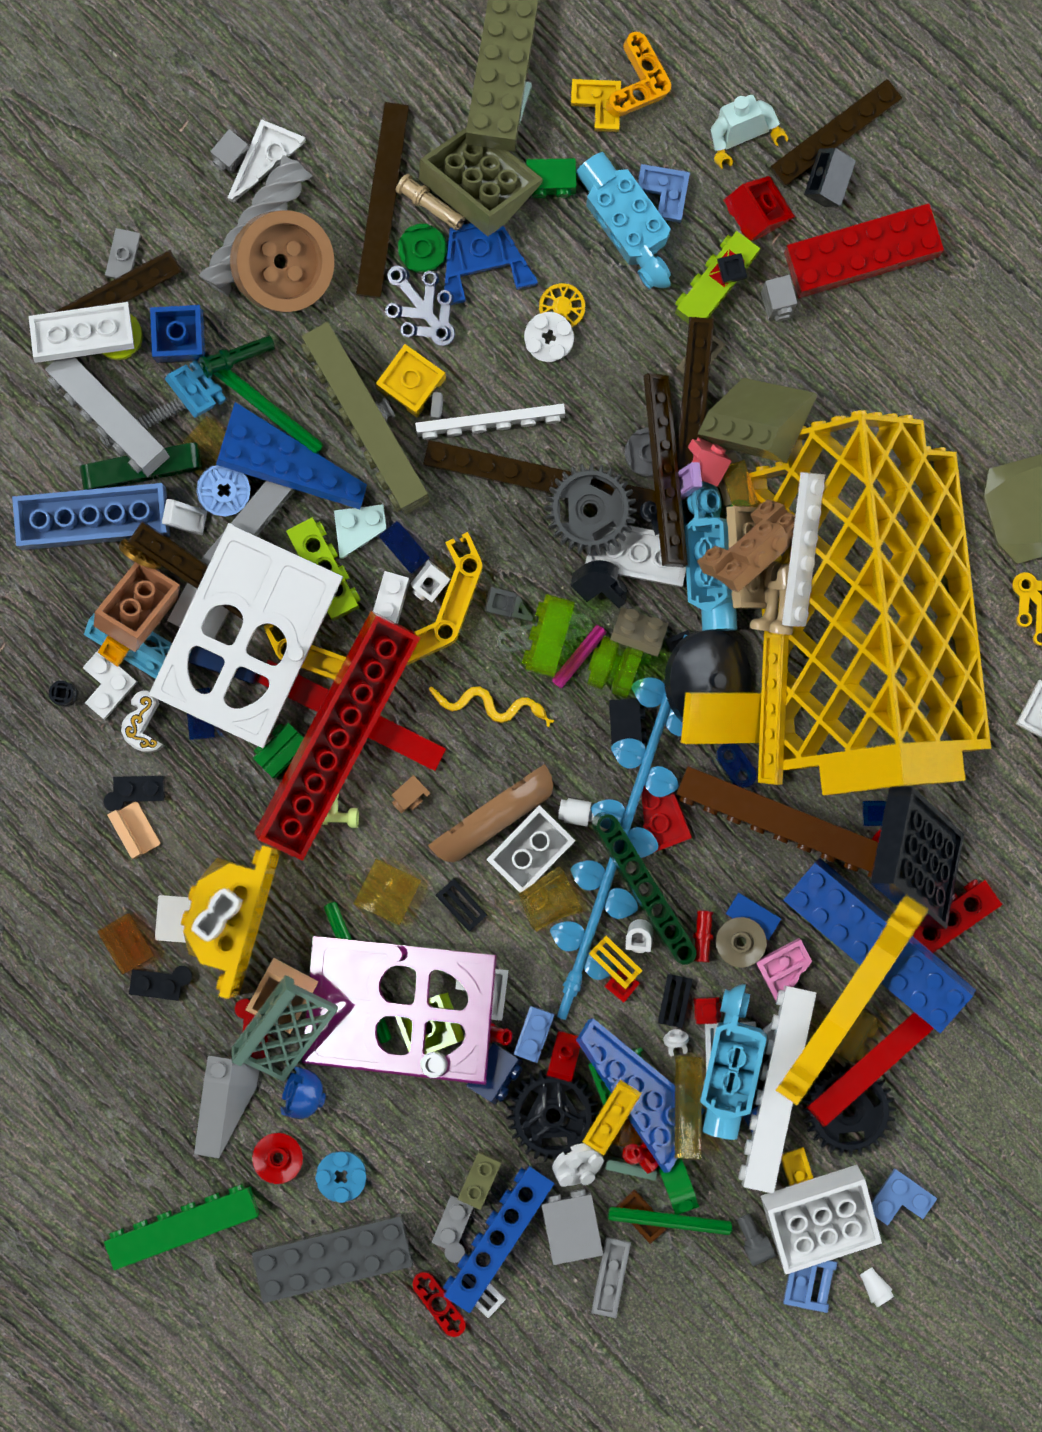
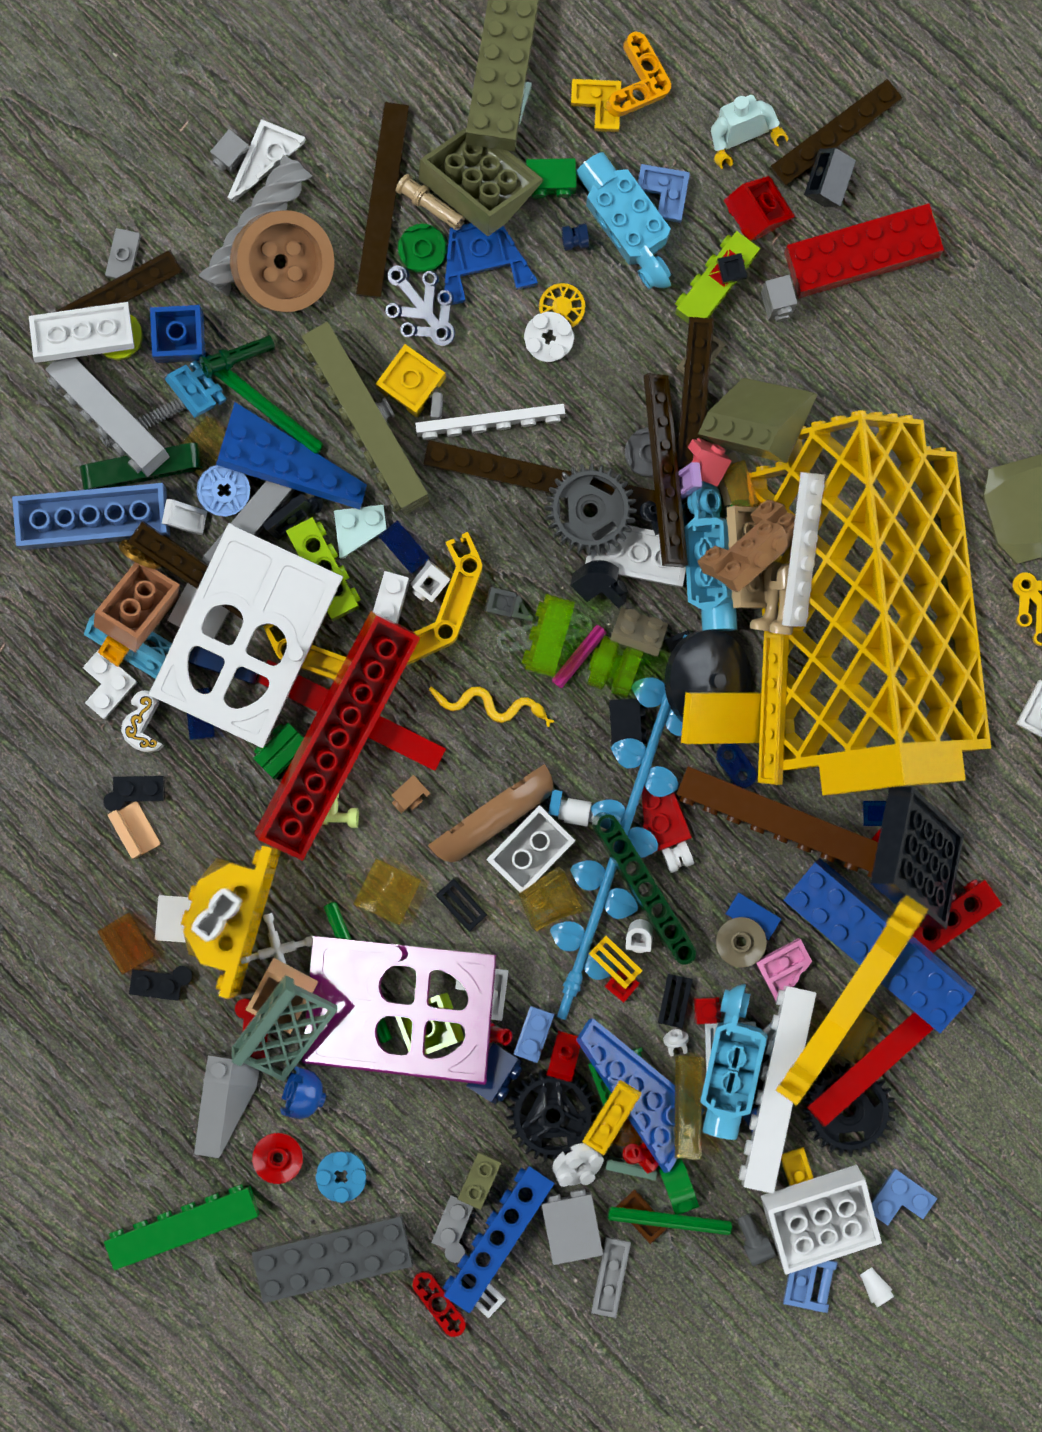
black wheel [49,680,78,707] -> none
tile [421,1051,448,1078] -> none
red pin [693,911,713,963] -> none
none -> white piece [240,913,313,964]
none -> black hinge [263,493,324,540]
none -> dark azure tile [548,790,562,817]
none -> dark blue wheel [561,223,589,251]
none -> white wheel [662,841,694,873]

